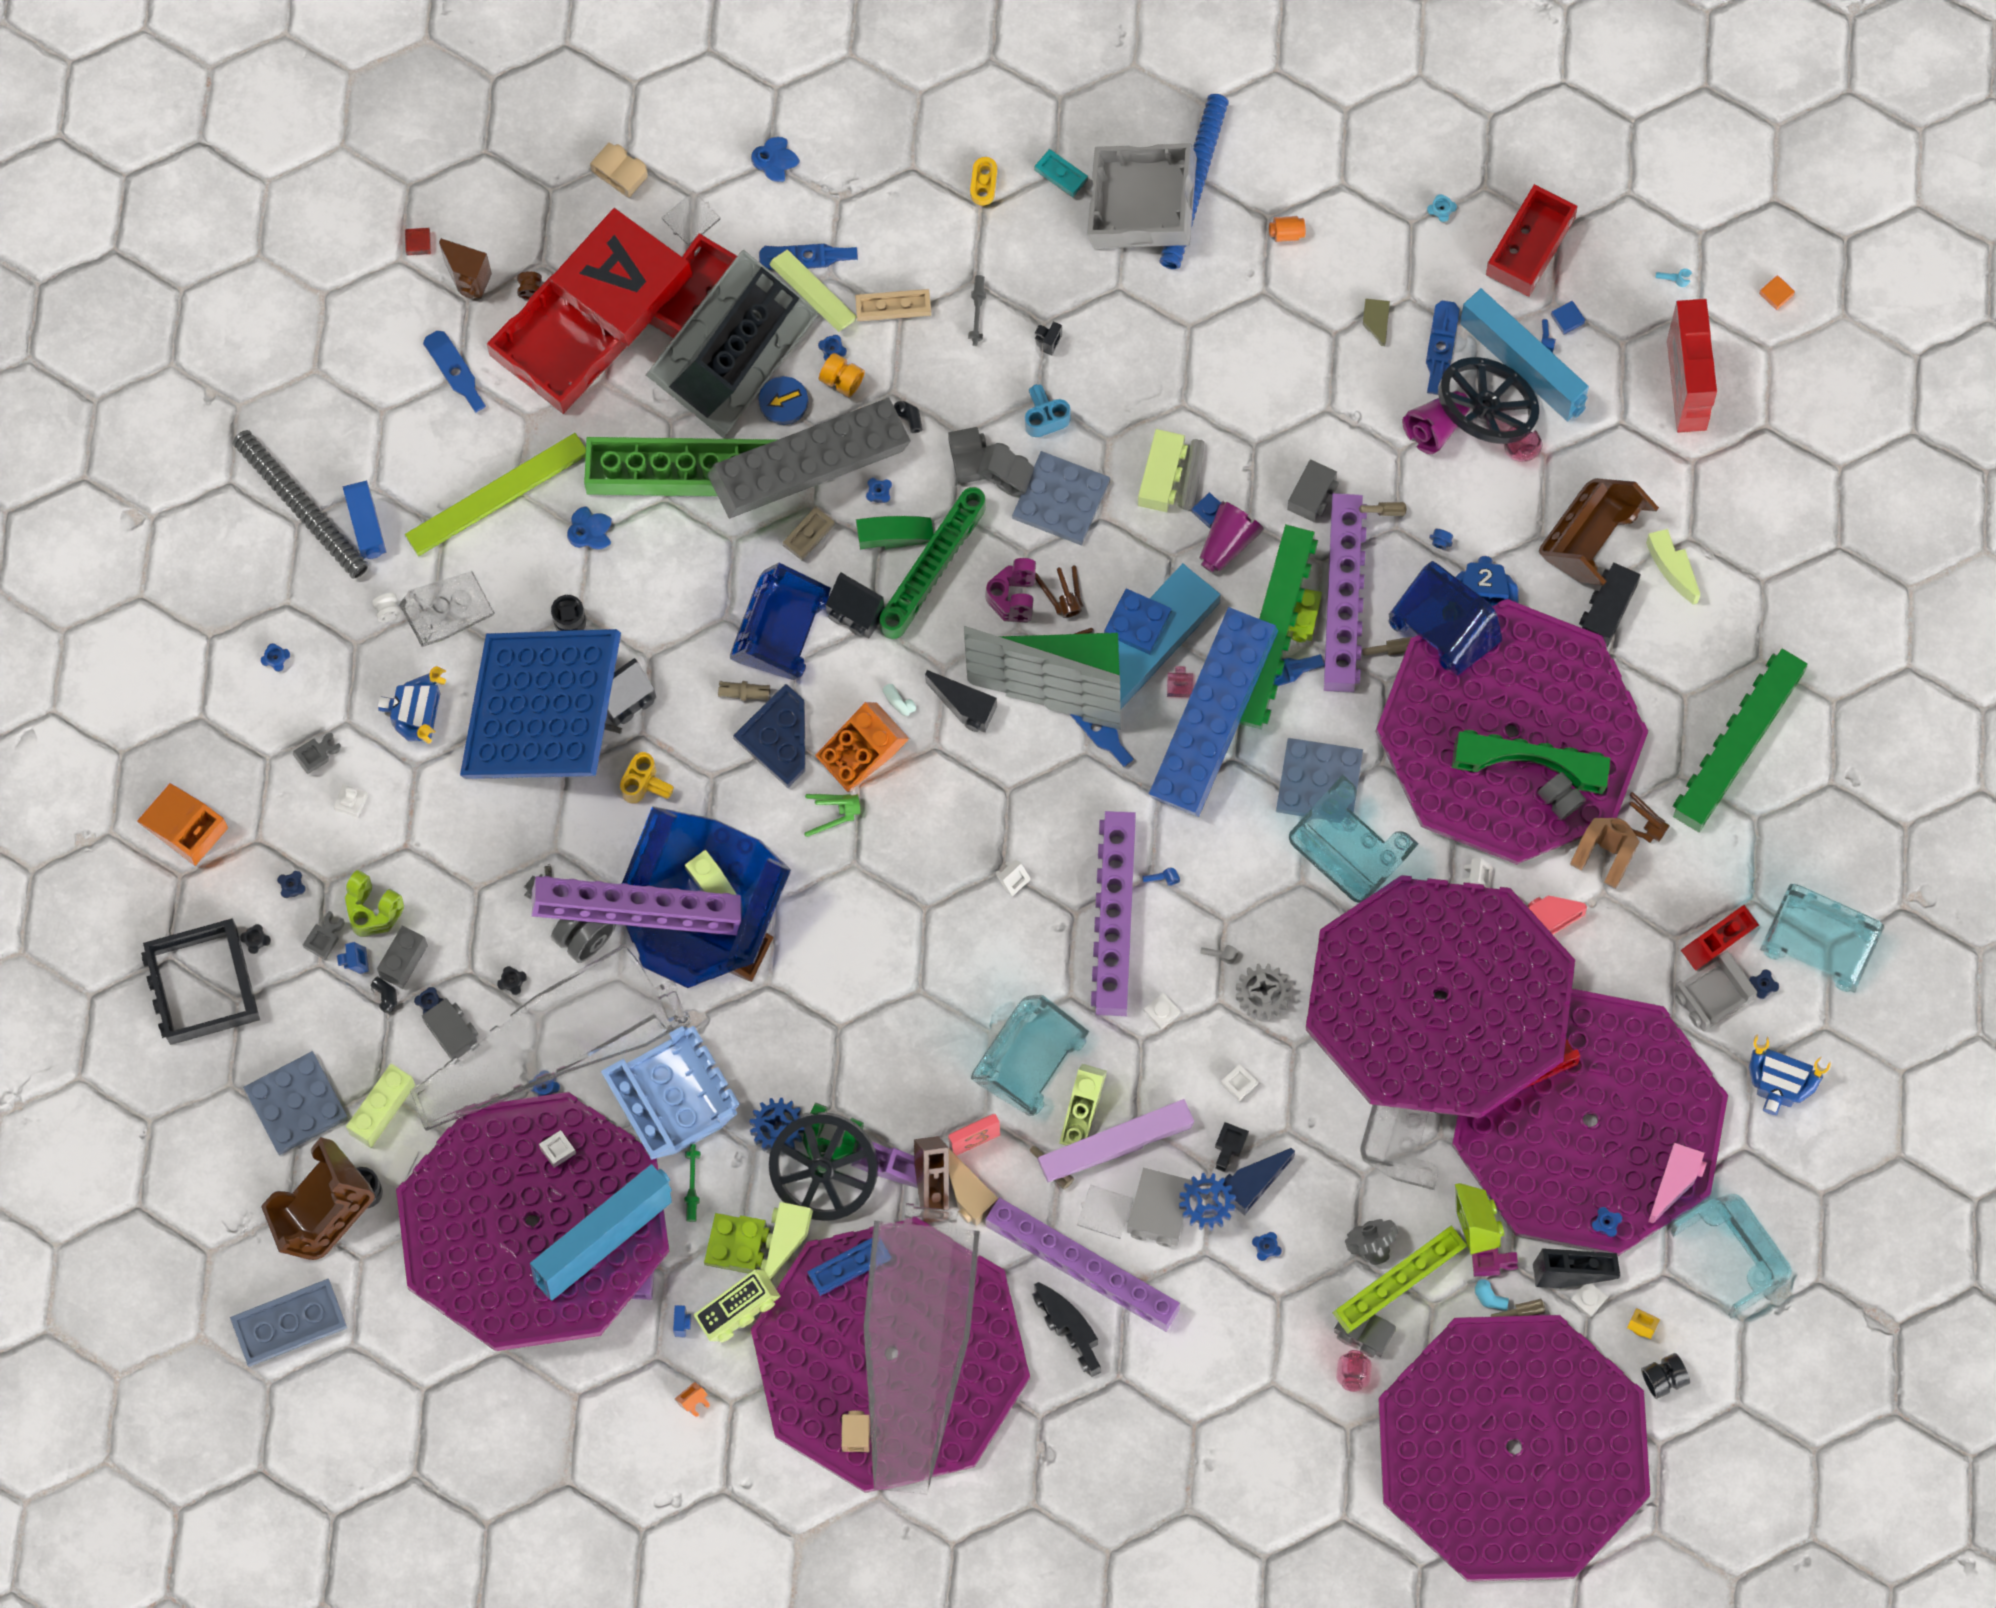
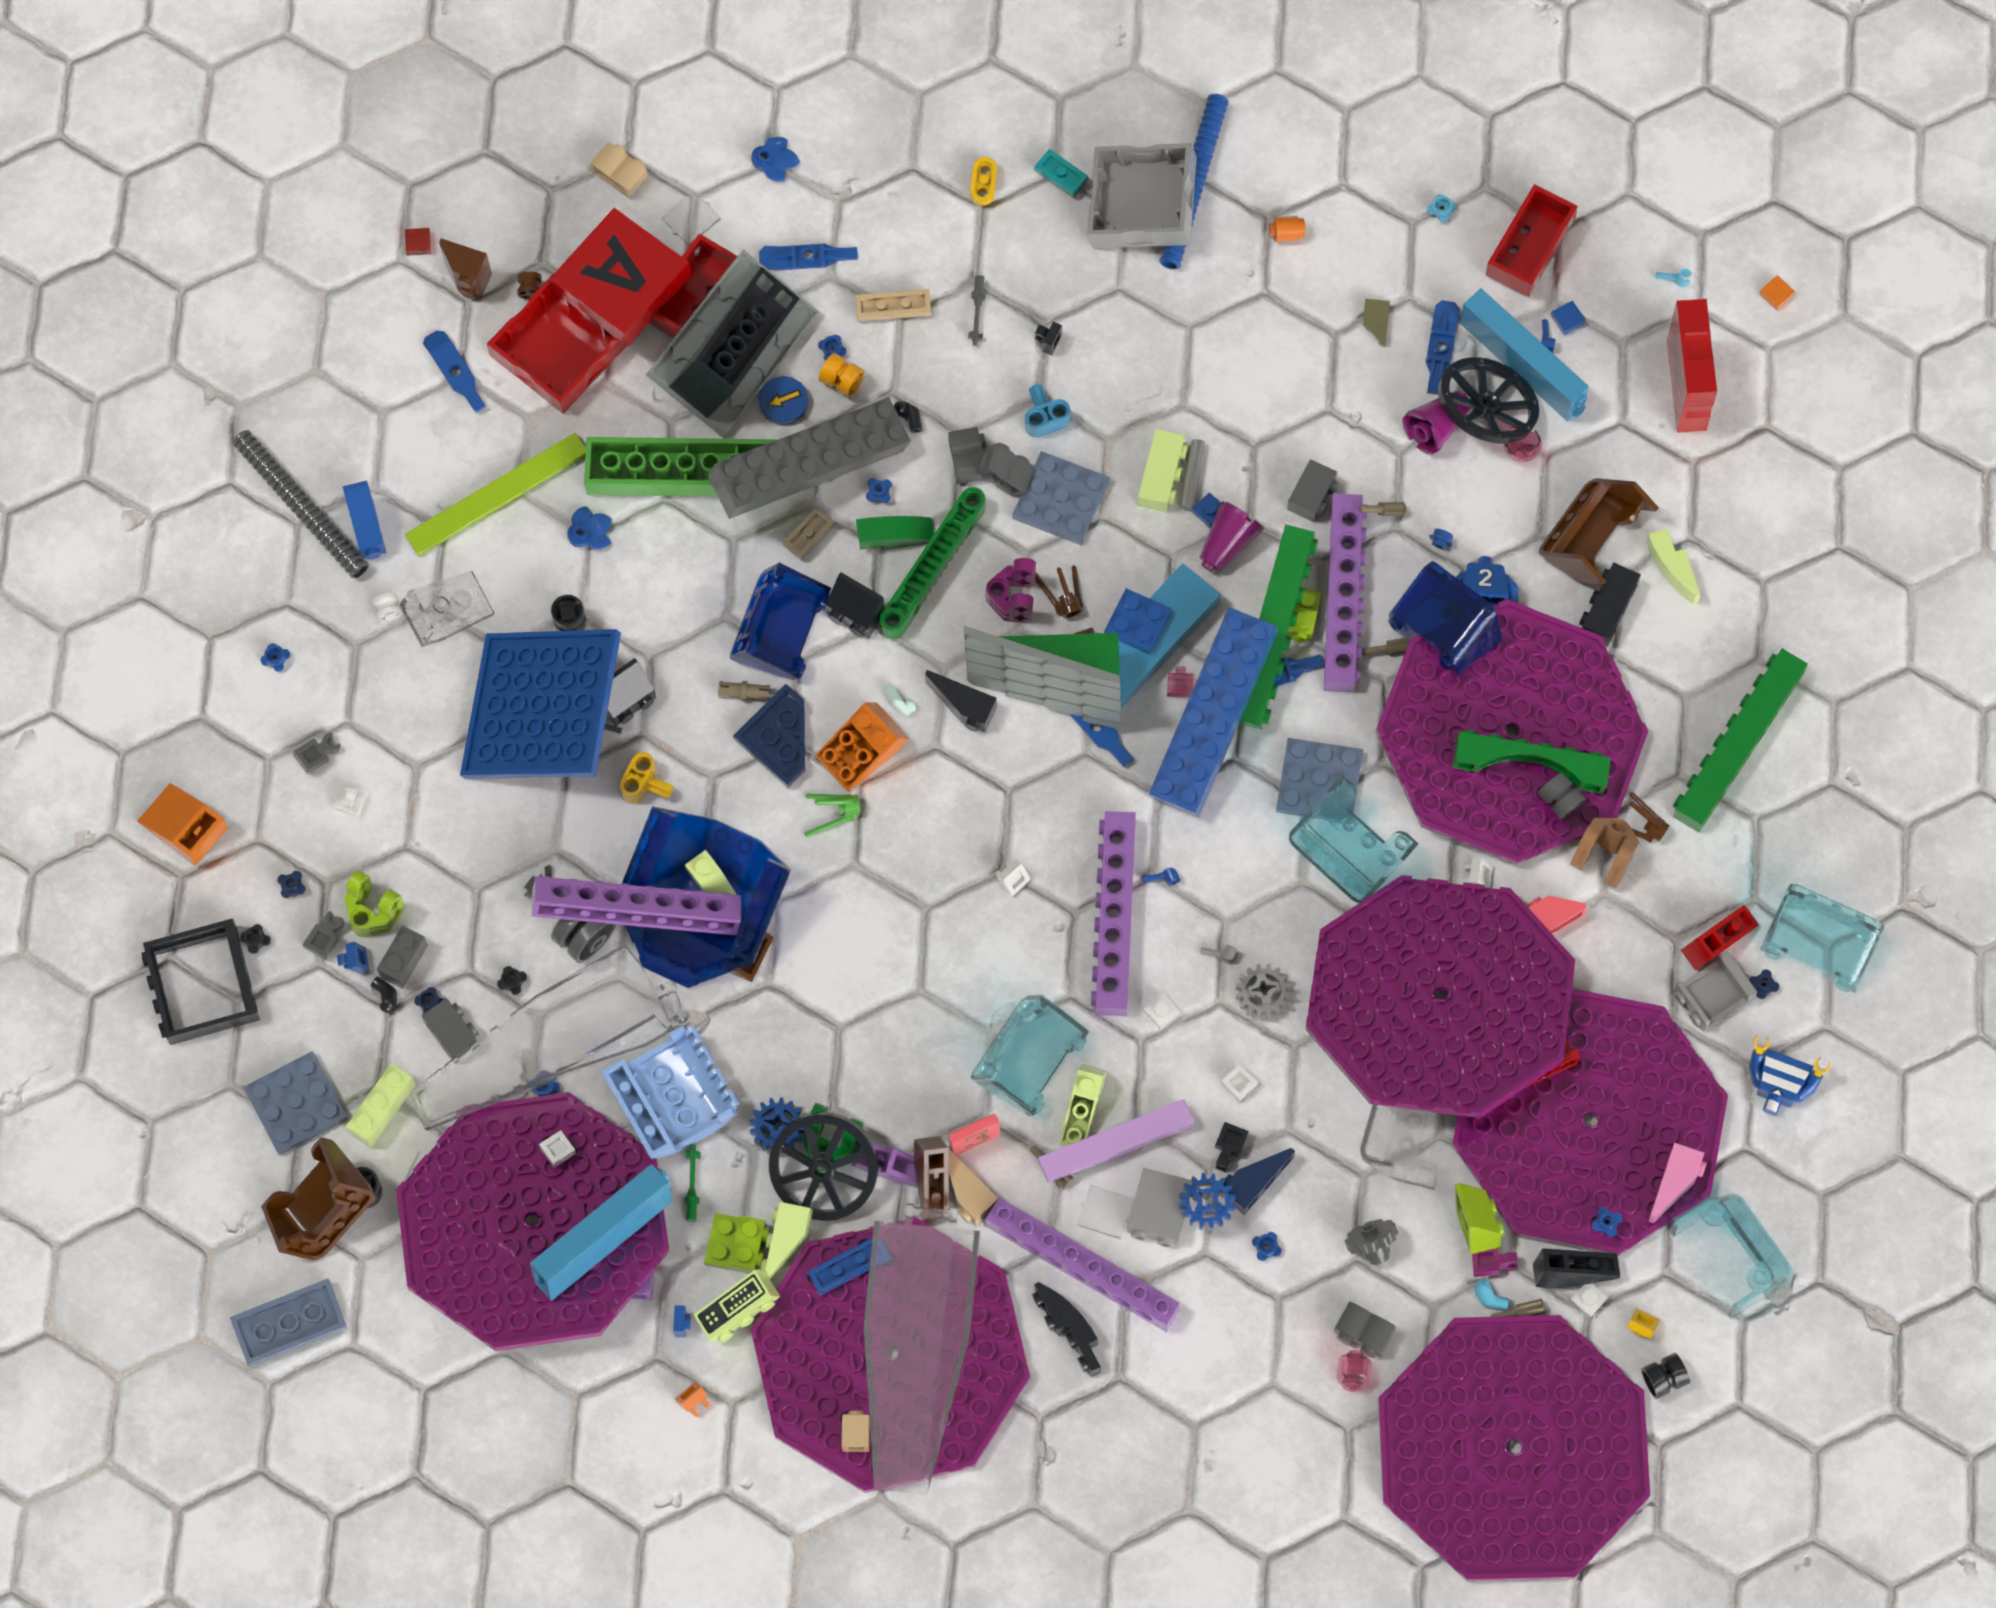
torso [378,666,446,744] -> none
yellowish green tile [769,250,857,332] -> none
lime plate [1332,1225,1467,1334] -> none

